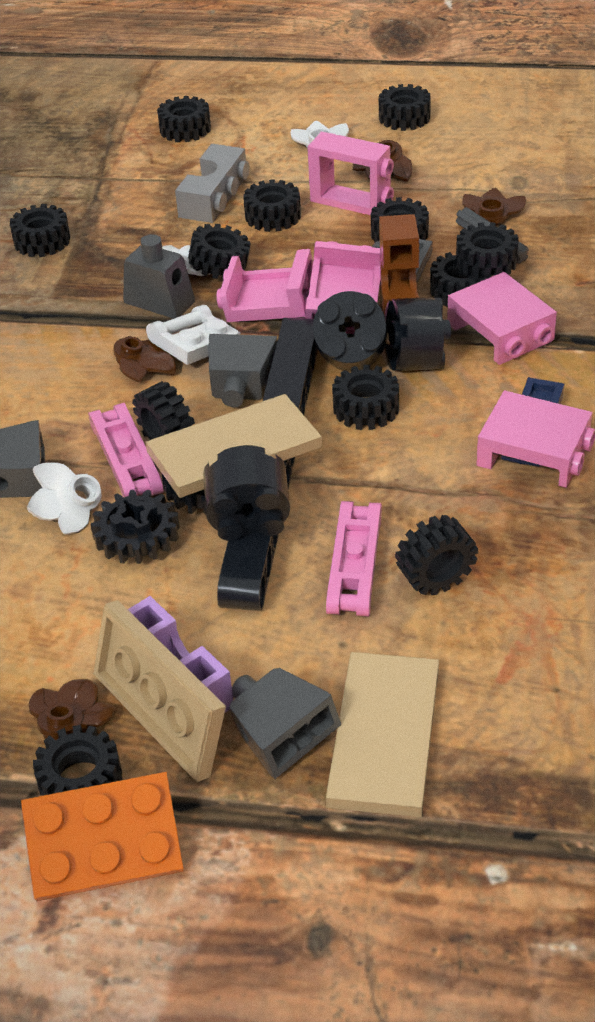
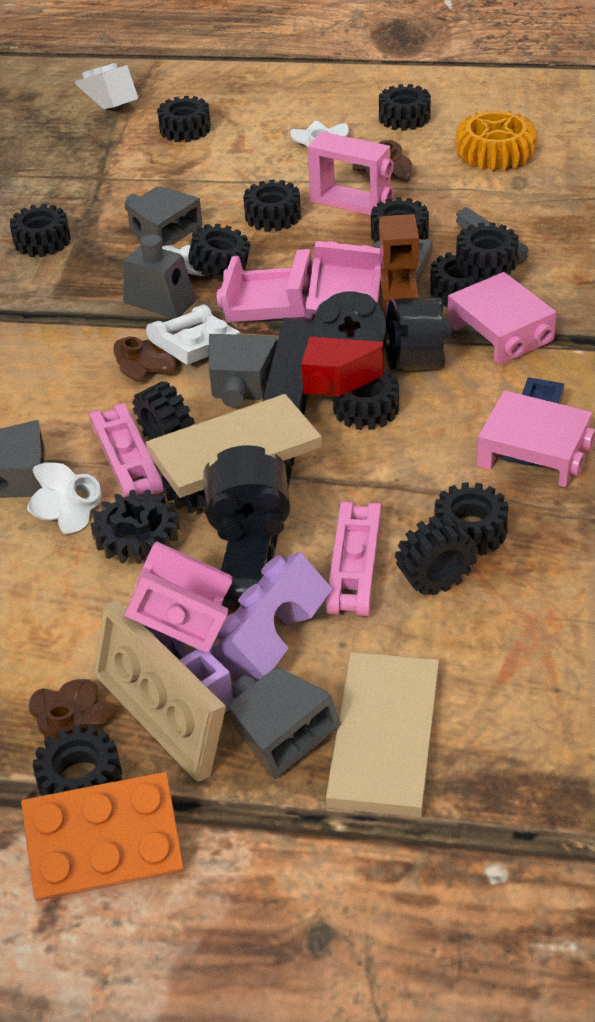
light grey arch [175,144,250,223] -> none
reddish brown plate [462,188,526,225] -> none
none -> white slope [75,62,138,109]
none -> bright pink panel [124,542,232,653]
none -> dark grey torso [125,186,203,246]
none -> lavender arch [209,552,332,681]
none -> red slope [301,337,384,396]
none -> black tyre [434,482,508,556]
none -> light orange gear [455,109,537,171]

